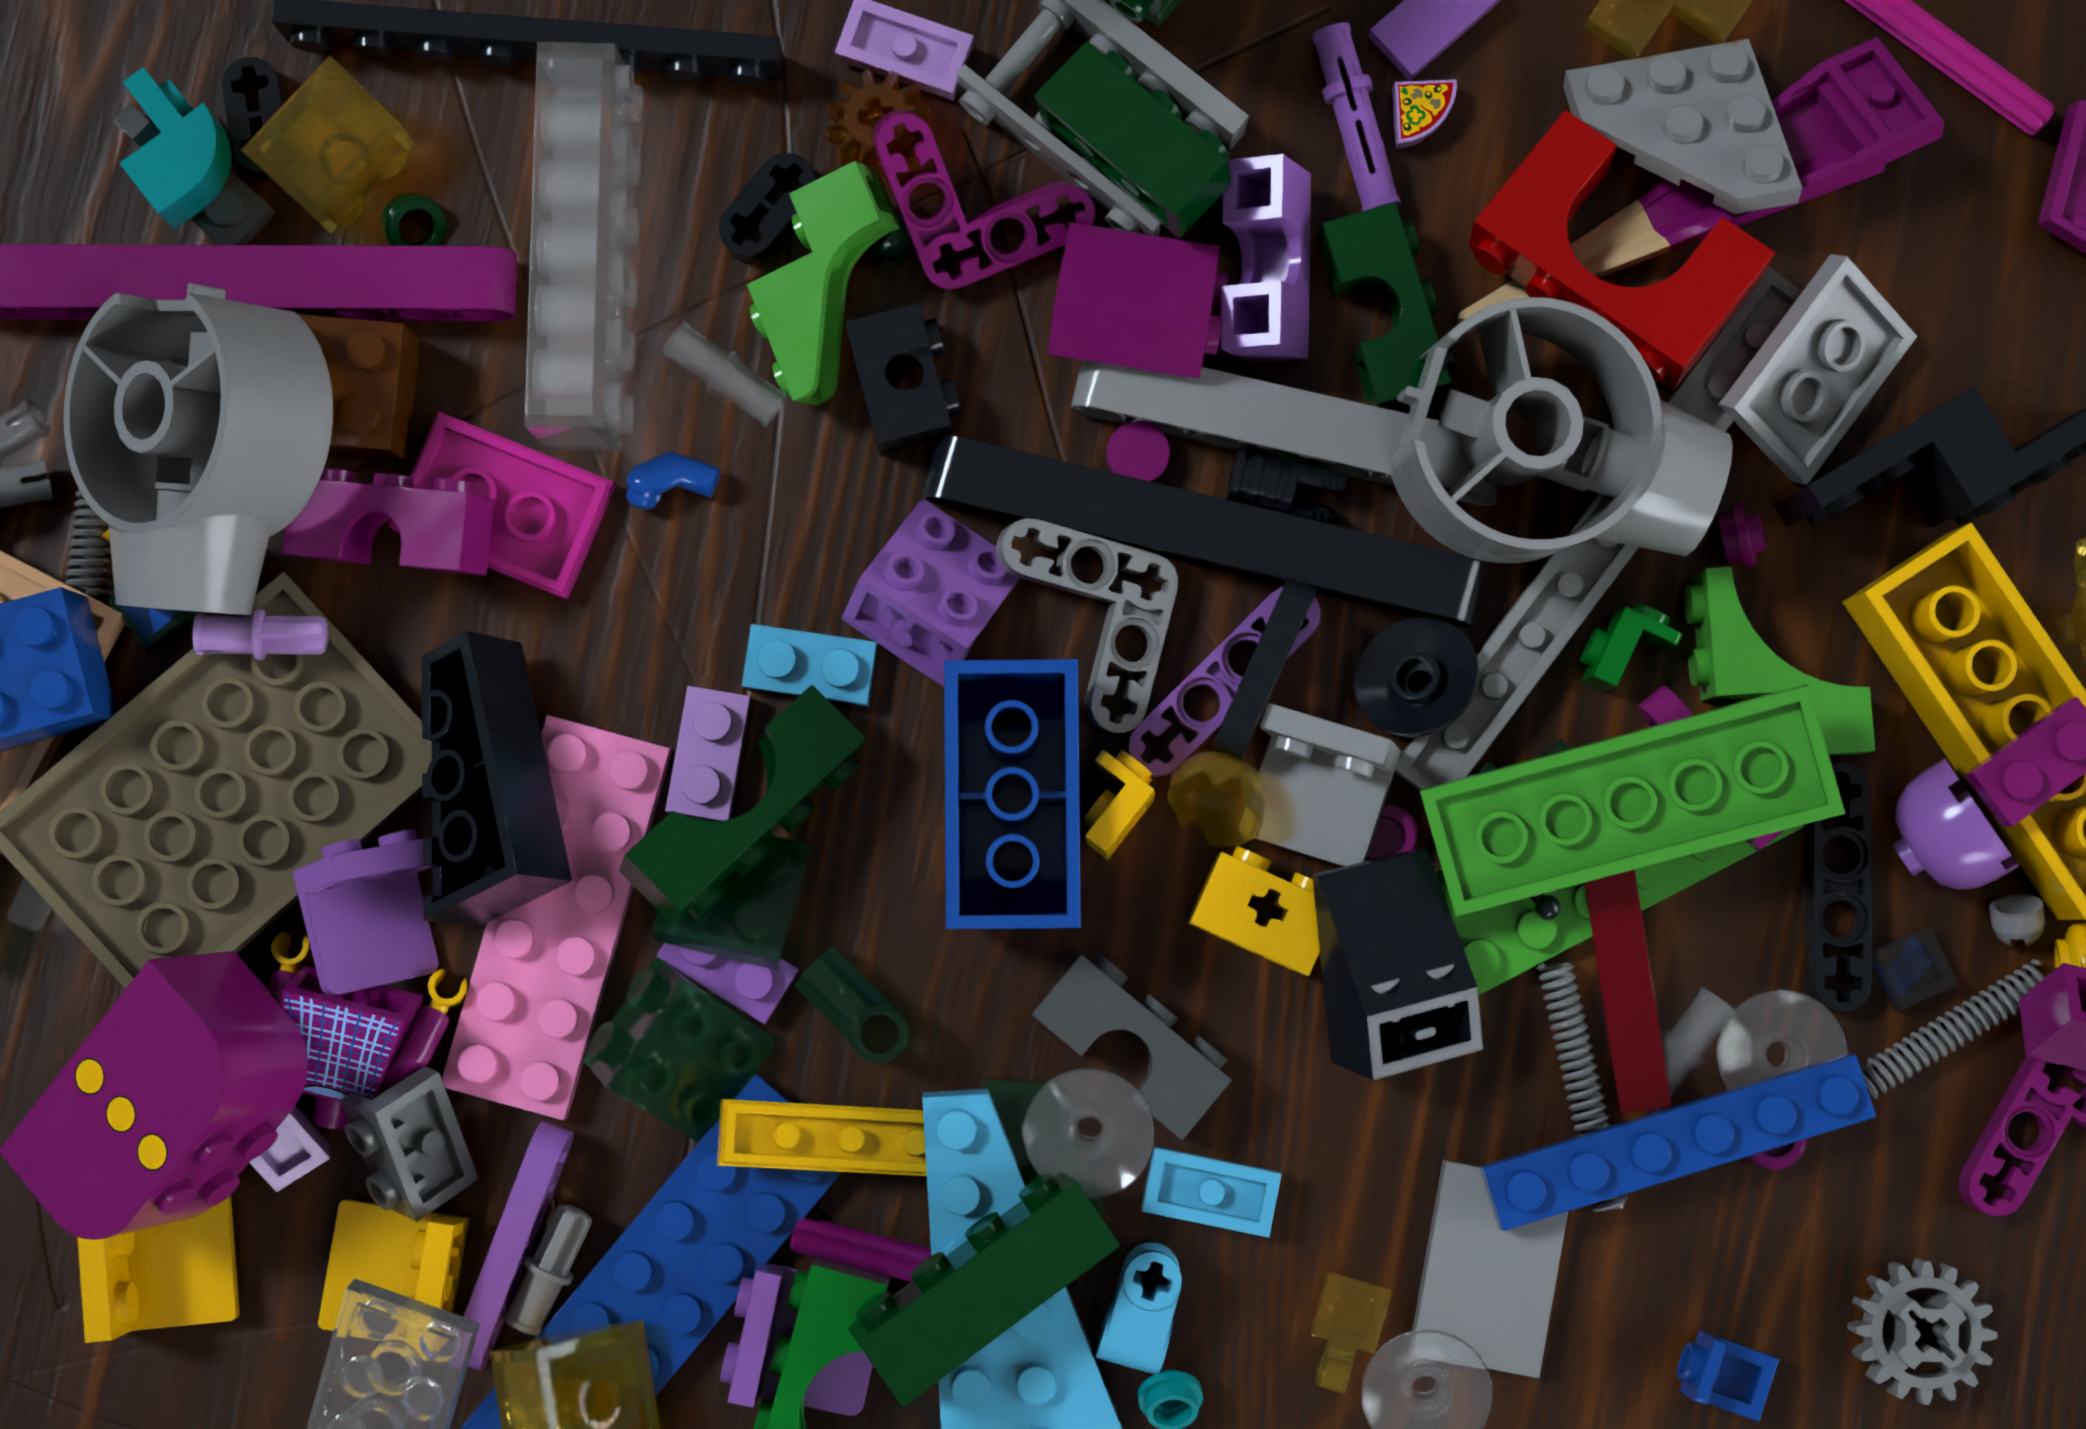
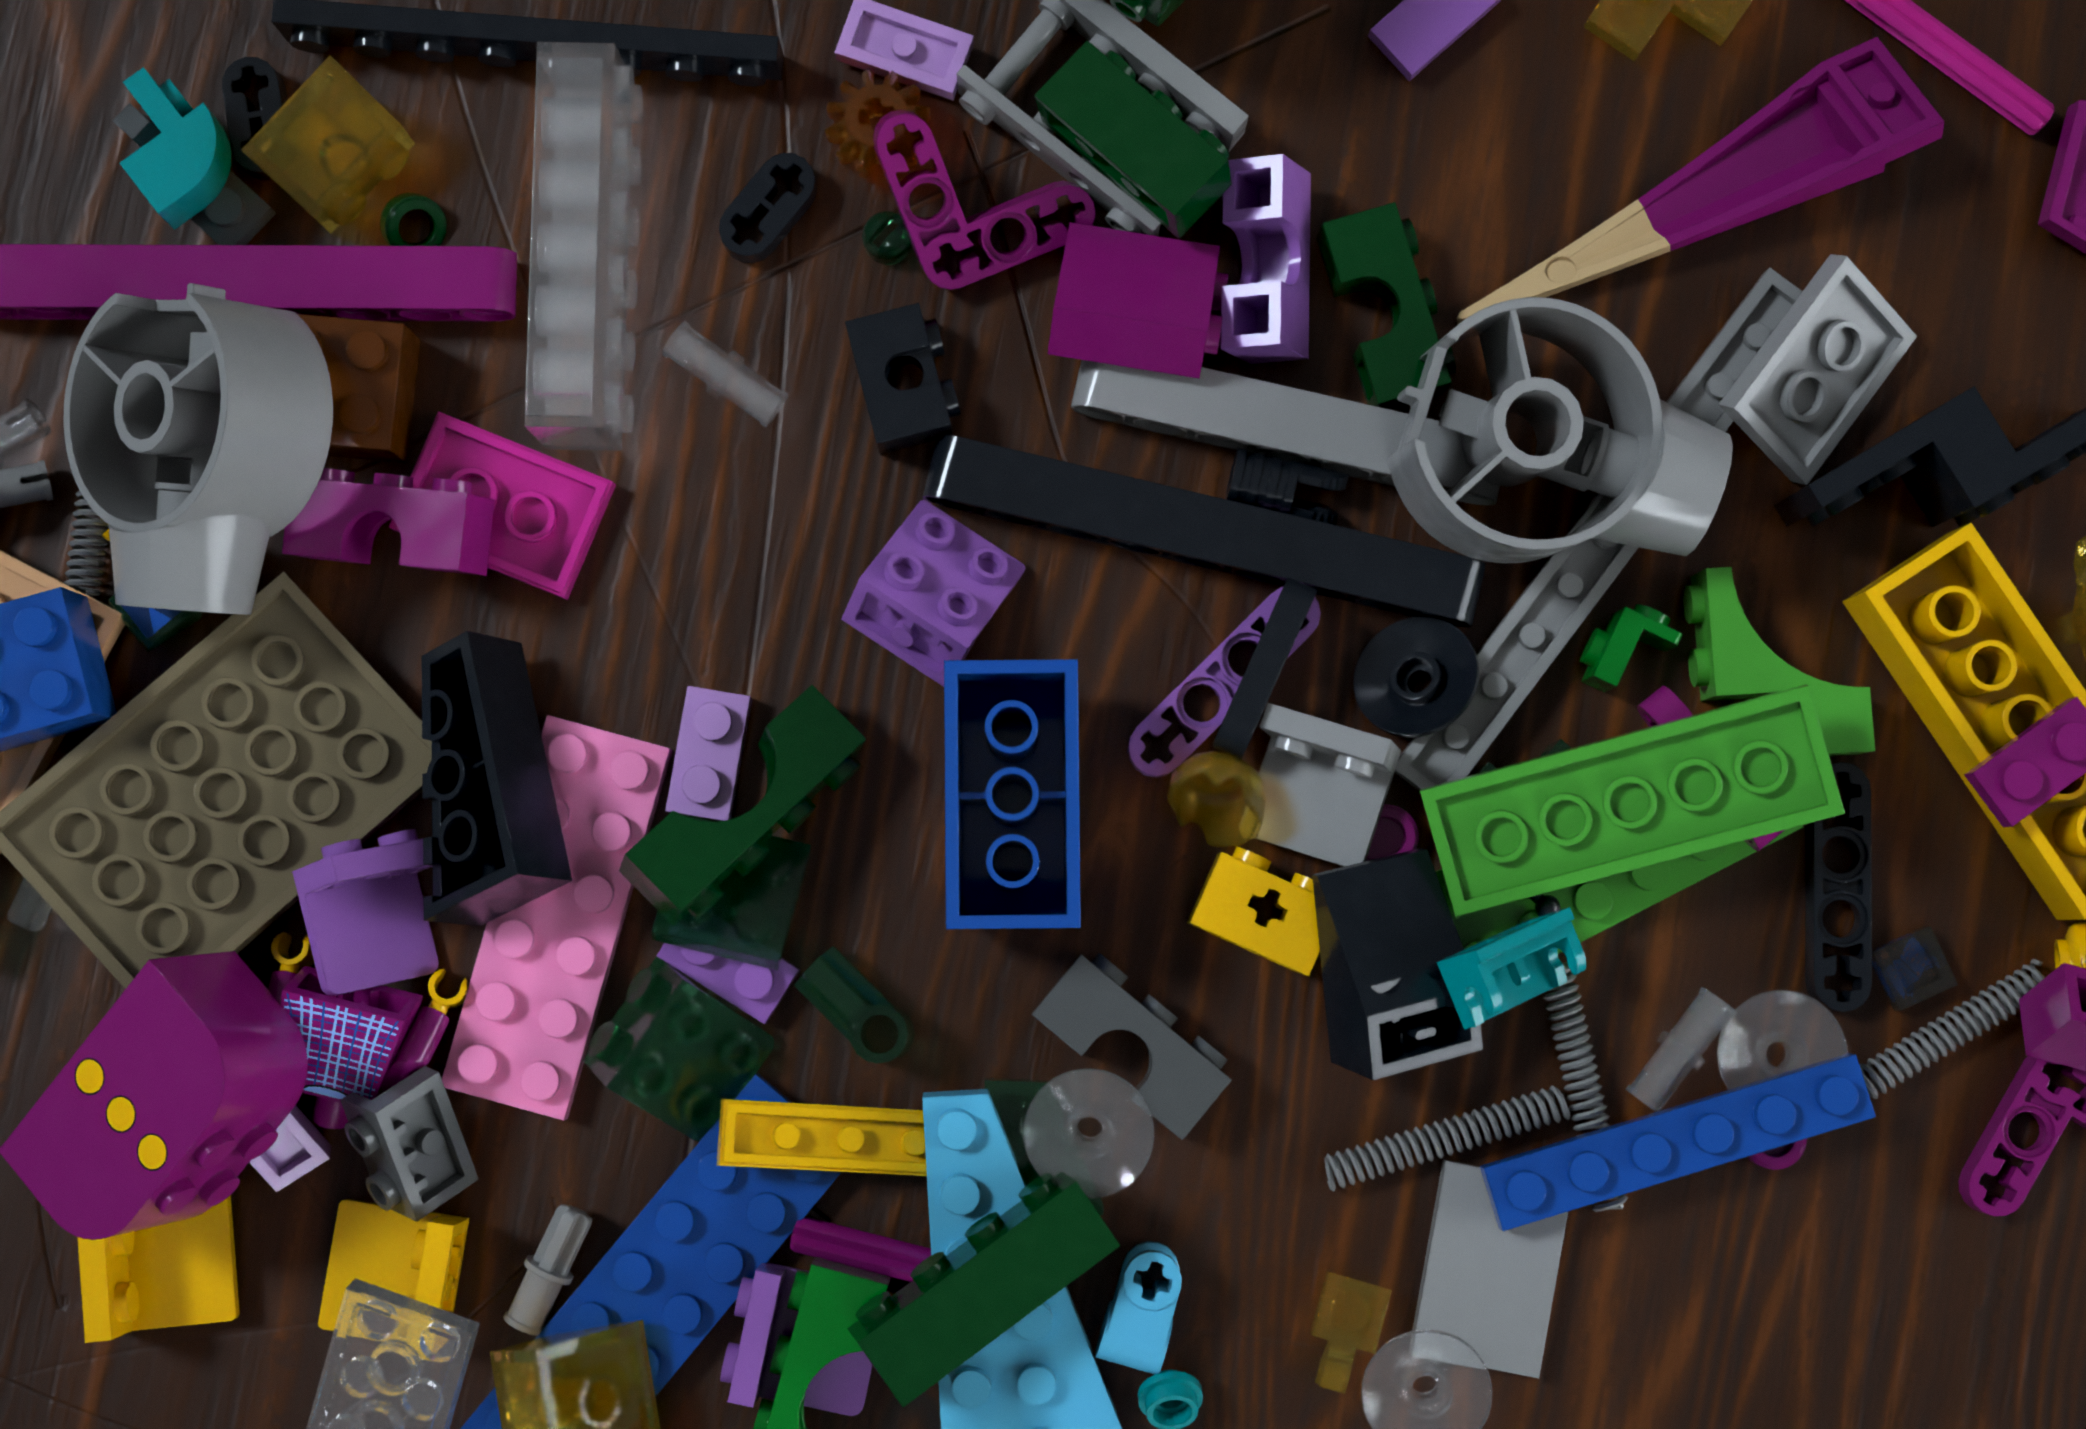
lavender axle [192,609,329,661] -> none
medium lavender beam [450,1120,574,1371] -> none
blue arm [626,452,721,510] -> none
medium azure plate [741,624,878,707] -> none
bright green arch [747,161,901,406] -> none
light grey beam [996,518,1178,734] -> none
yellow bracket [1084,750,1155,860] -> none
magenta tile [1106,421,1170,482] -> none
medium azure plate [1141,1146,1282,1238] -> none
medium lavender pin [1311,22,1401,211] -> none
tile [1392,79,1457,149] -> none
red arch [1468,110,1775,391] -> none
light grey plate [1563,39,1802,214] -> none
dark red sticker [1585,870,1672,1114] -> none
blue bracket [1677,1330,1779,1422] -> none
magenta plate [1719,503,1767,567] -> none
light grey gear [1847,1258,1997,1405] -> none
medium lavender cylinder [1892,758,2019,890] -> none
light grey hinge [1989,894,2045,947] -> none
none -> light grey piece [1325,1085,1571,1192]
none -> teal hinge [1436,907,1586,1030]

